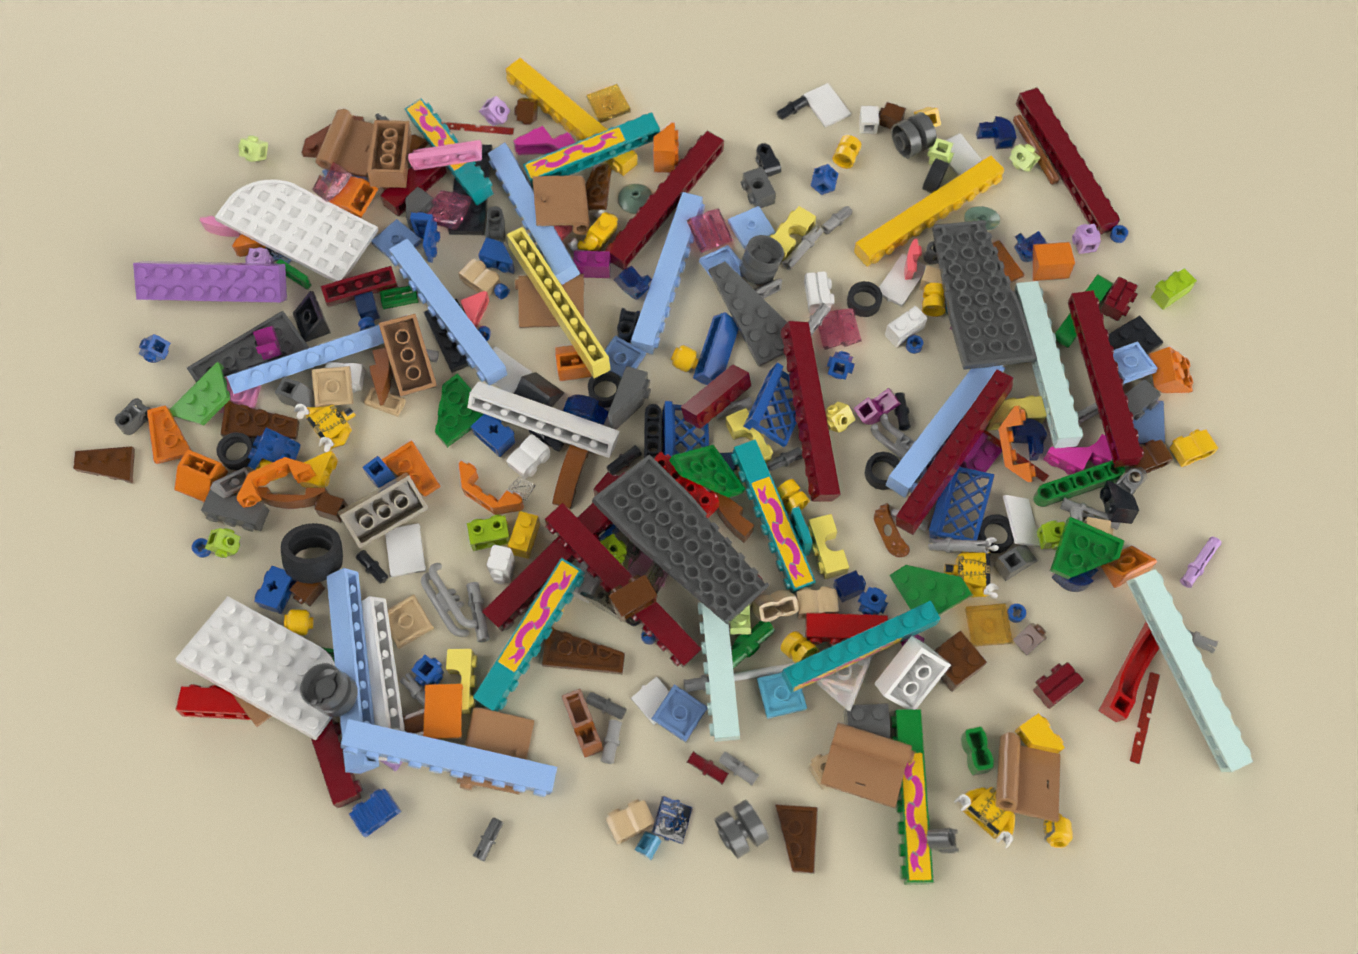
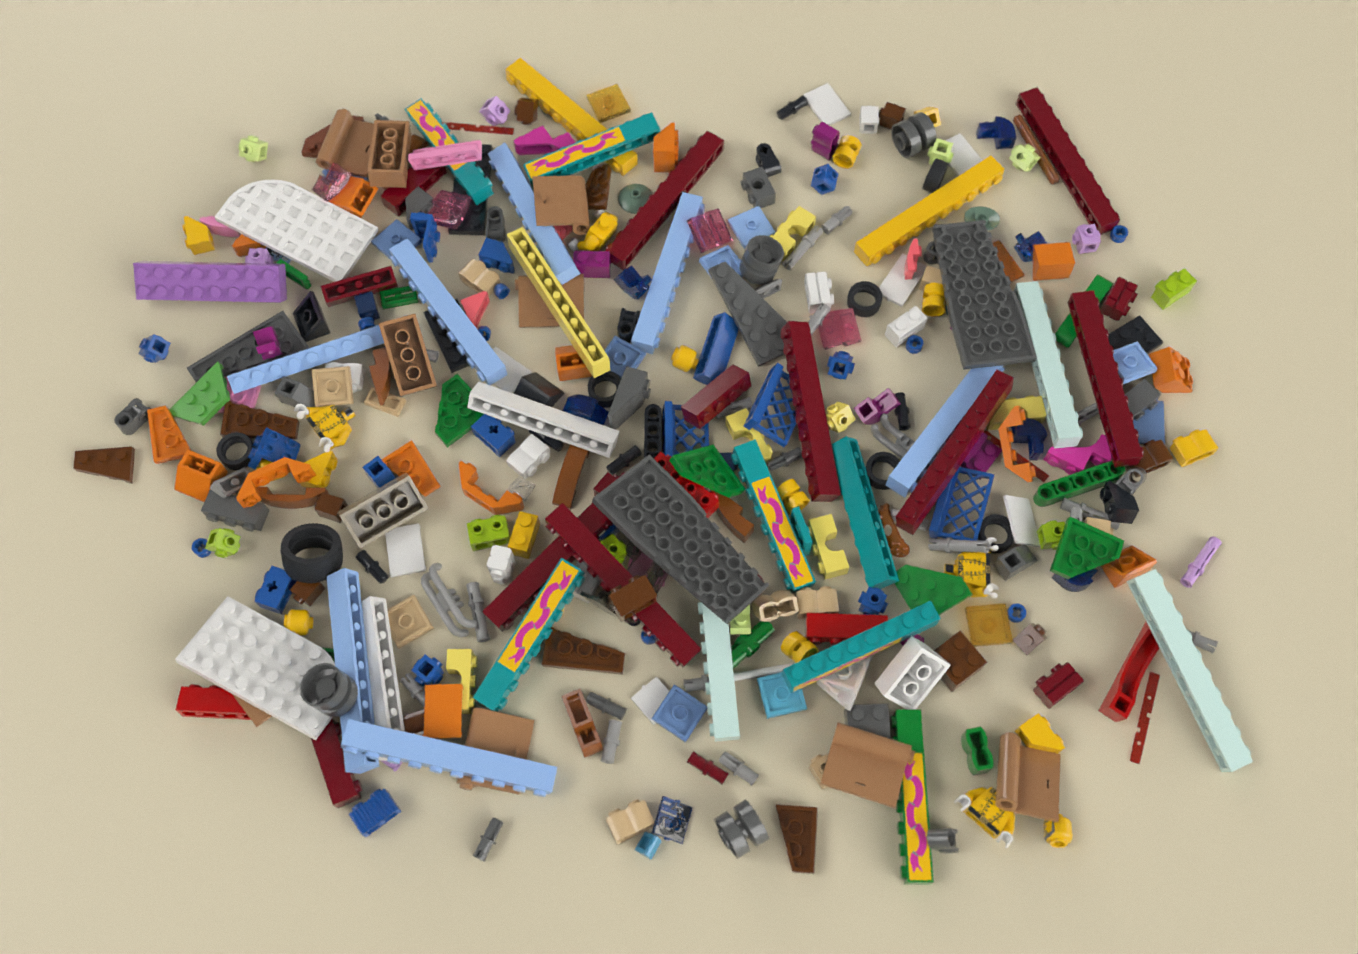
clear blue brick [833,570,866,603] -> none
none -> yellow slope [182,216,215,255]
none -> magenta brick [810,121,840,160]
none -> teal brick [831,436,899,589]

